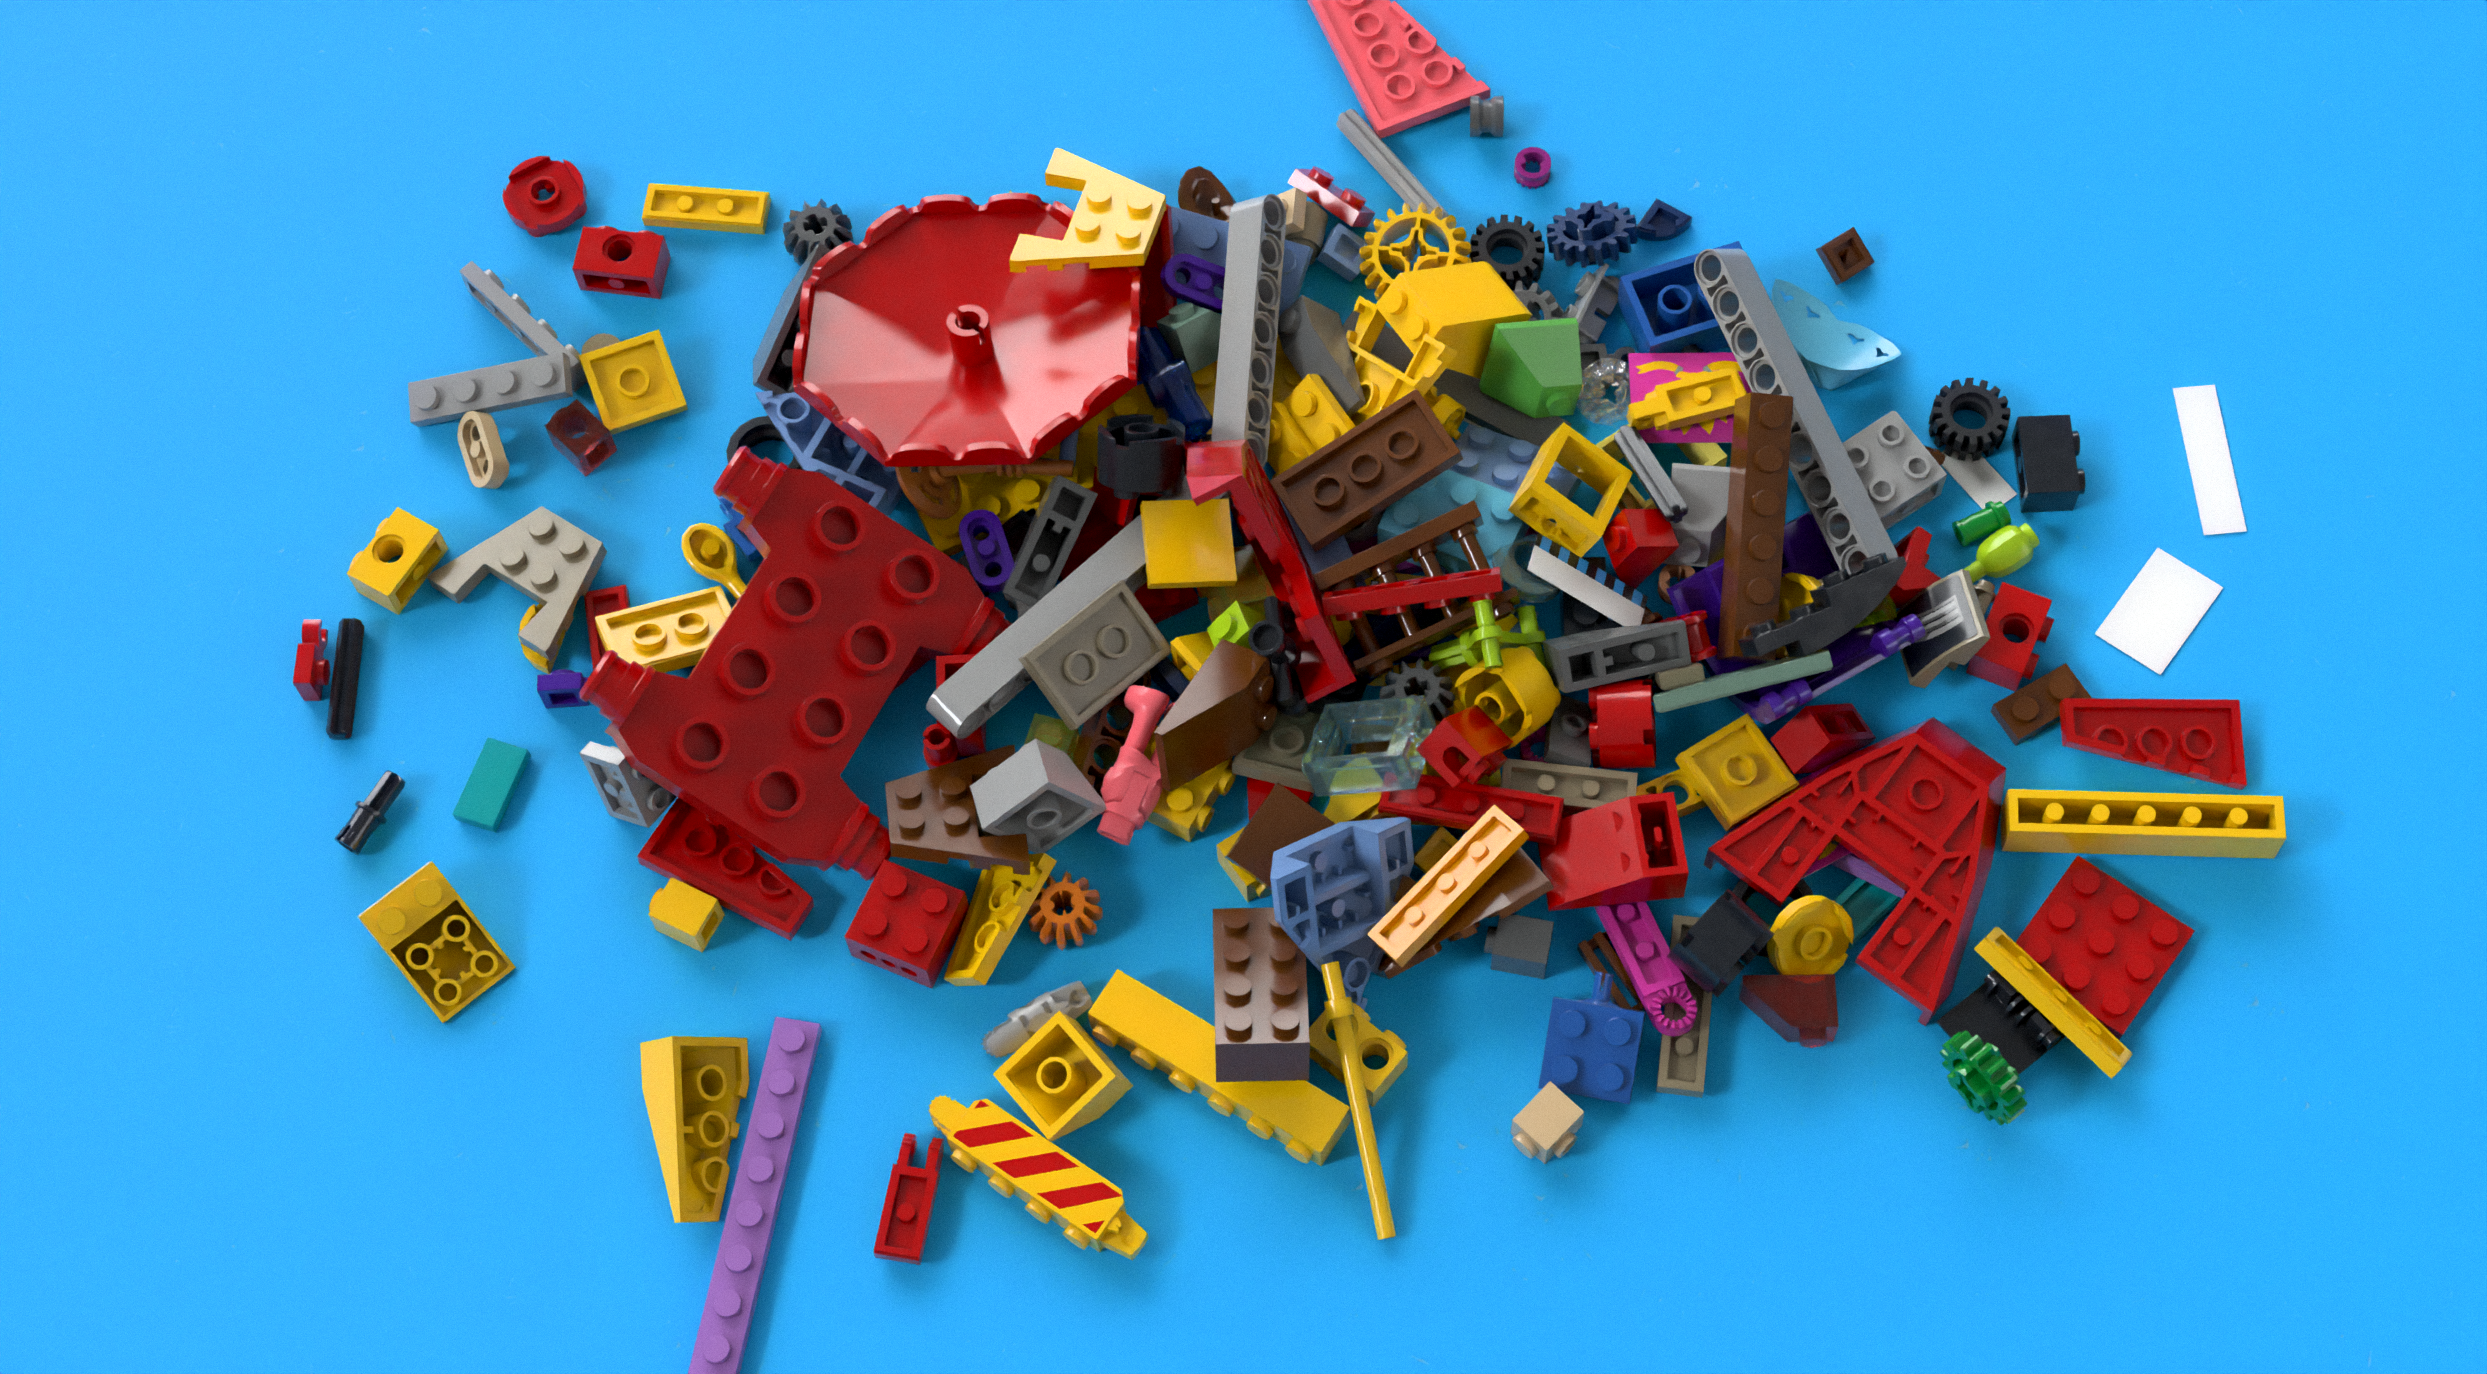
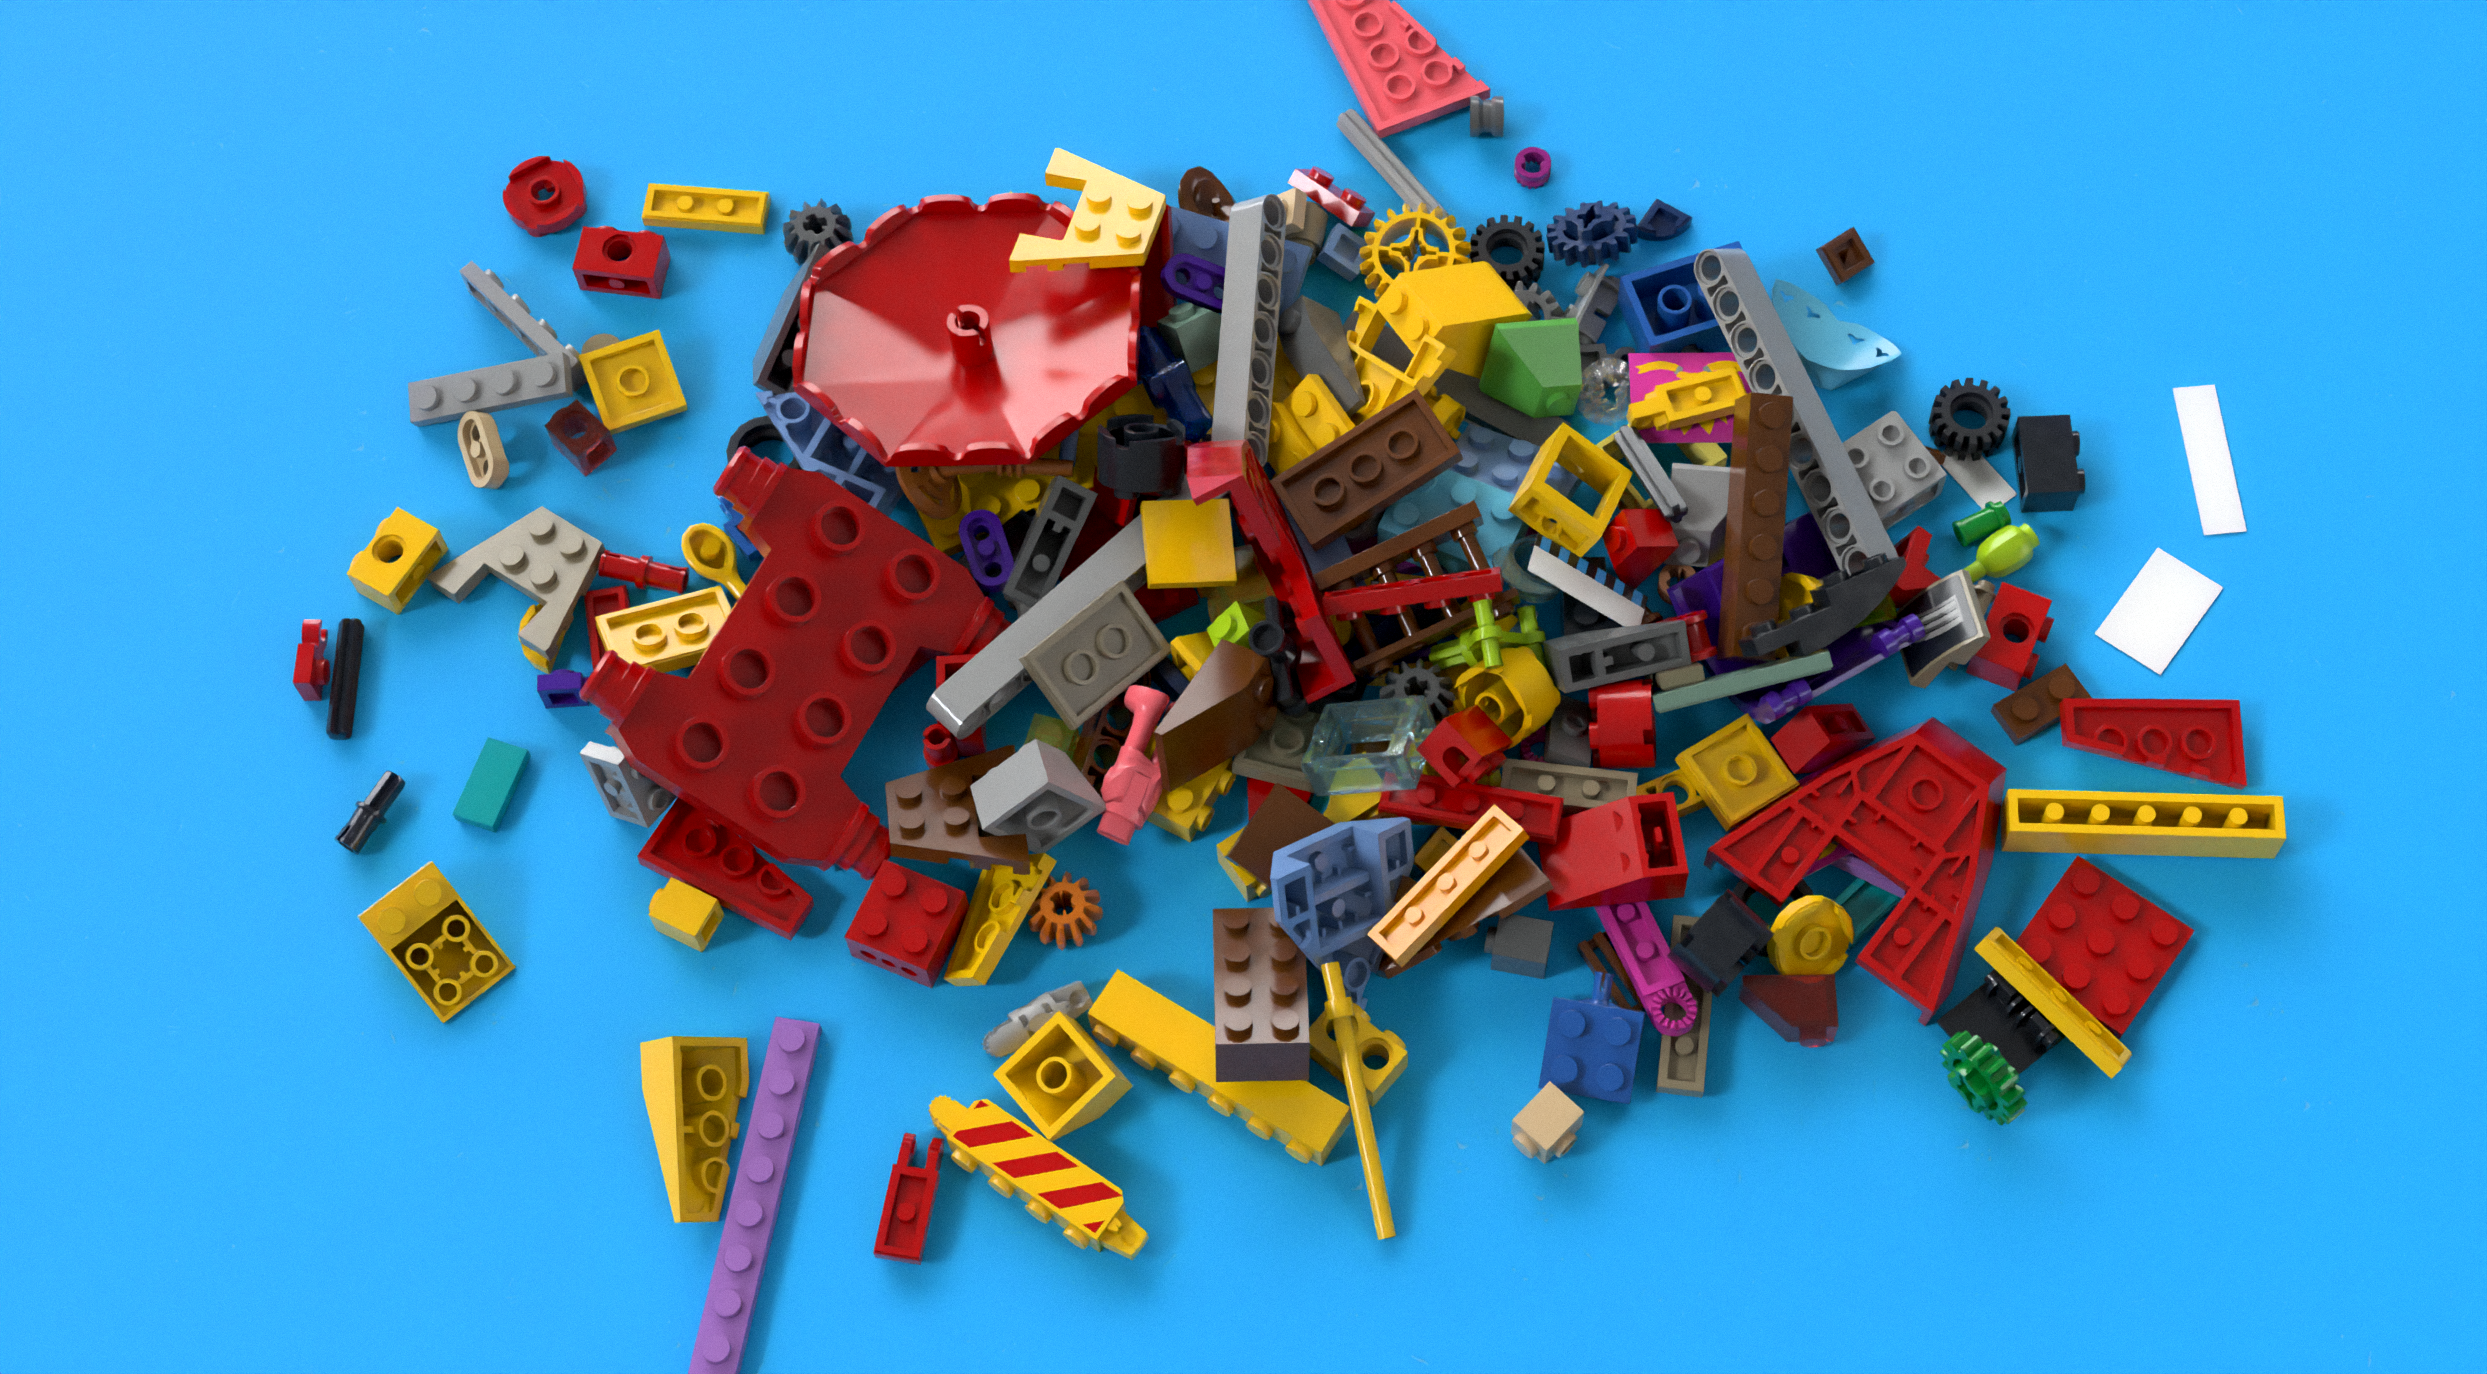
none -> red pin [598,550,690,595]

